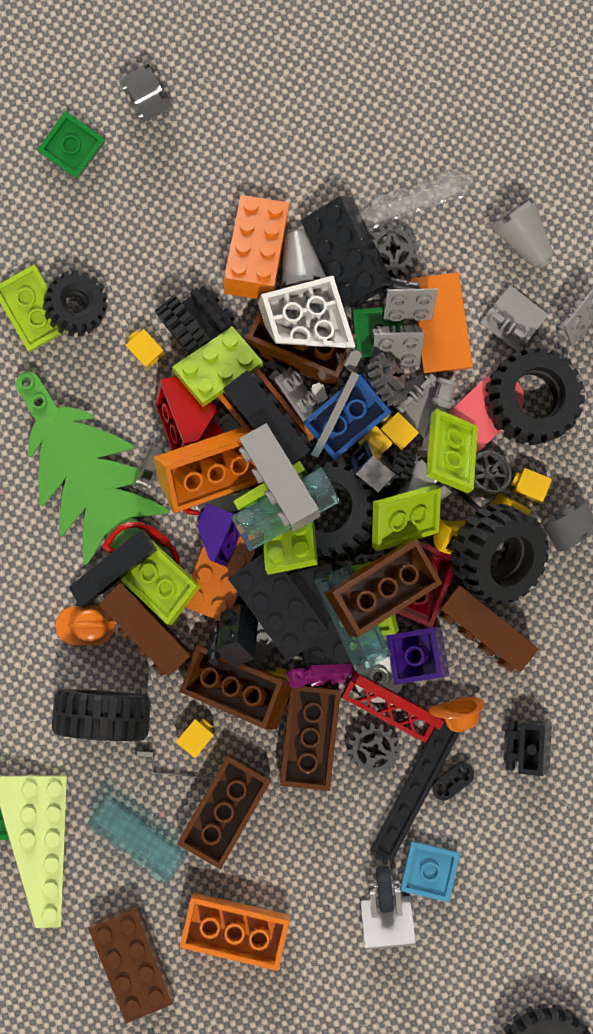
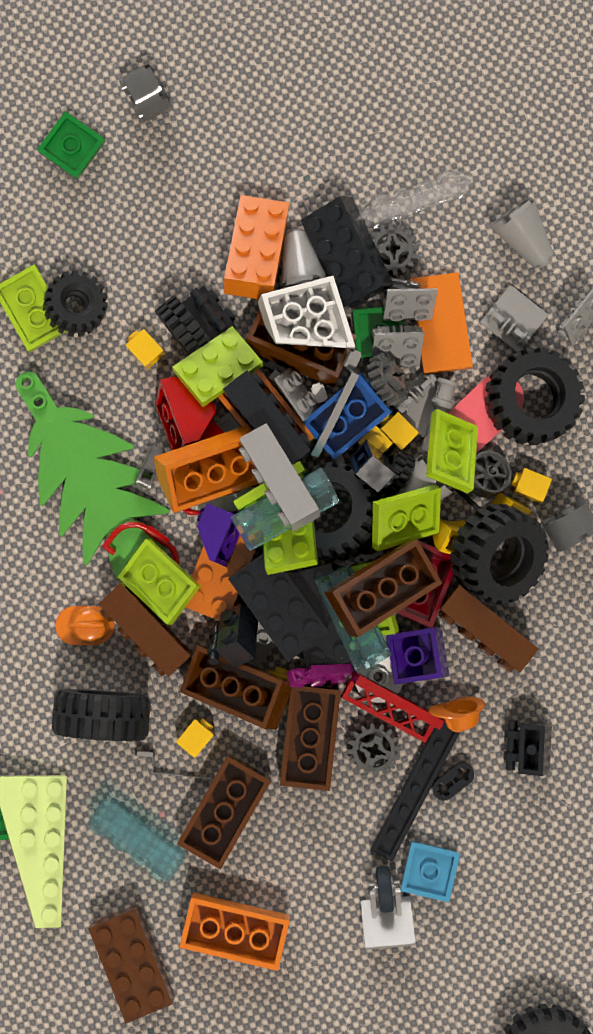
black tile [68,529,157,608] -> none

